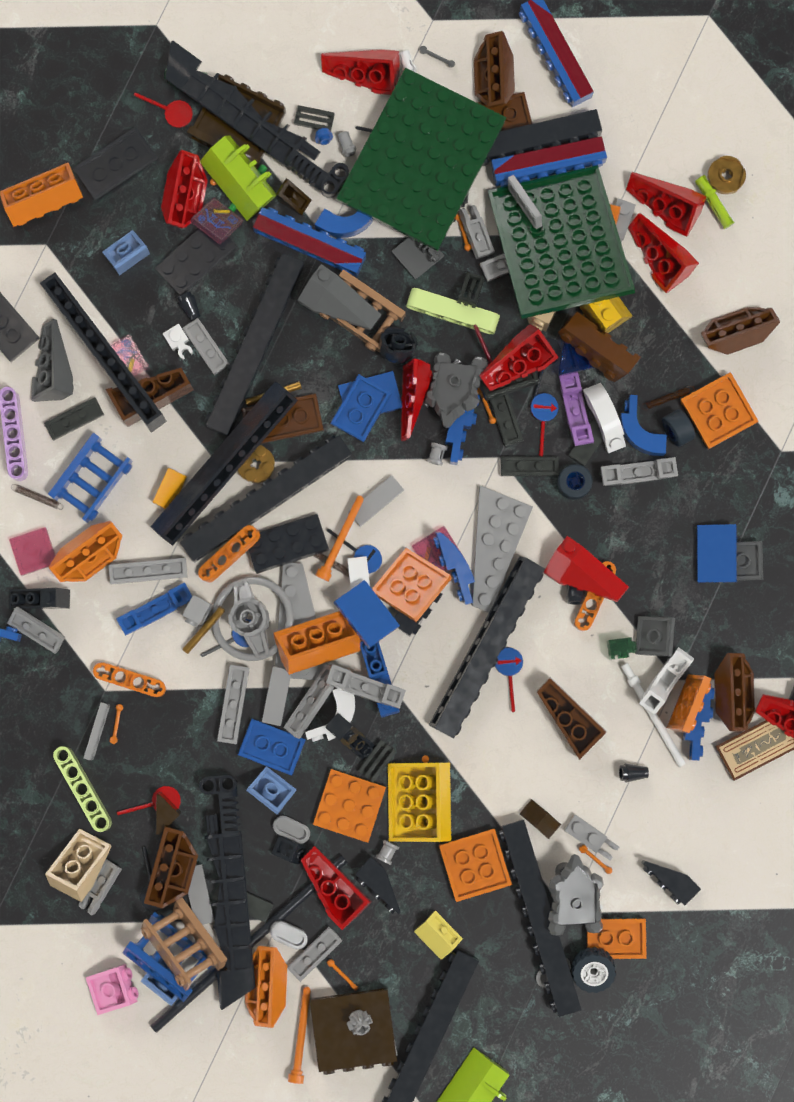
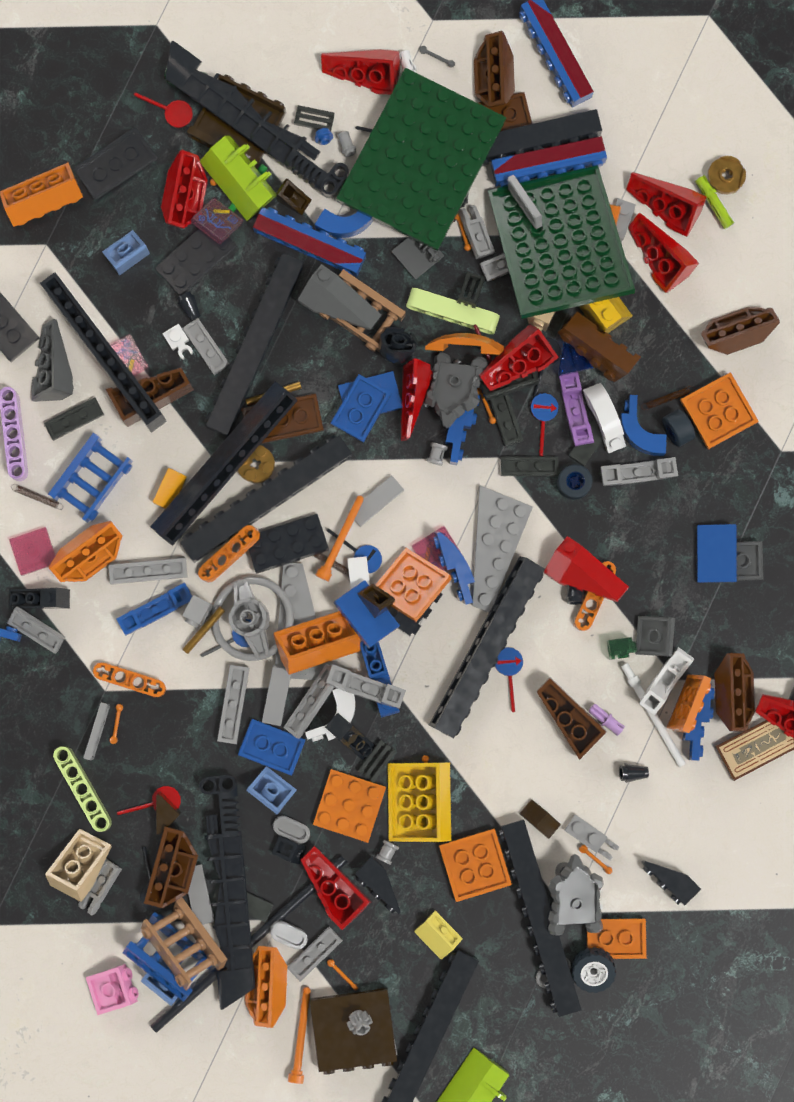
none -> dark brown slope [358,584,395,618]
none -> orange slope [425,333,504,355]
none -> lavender axle [589,704,625,736]

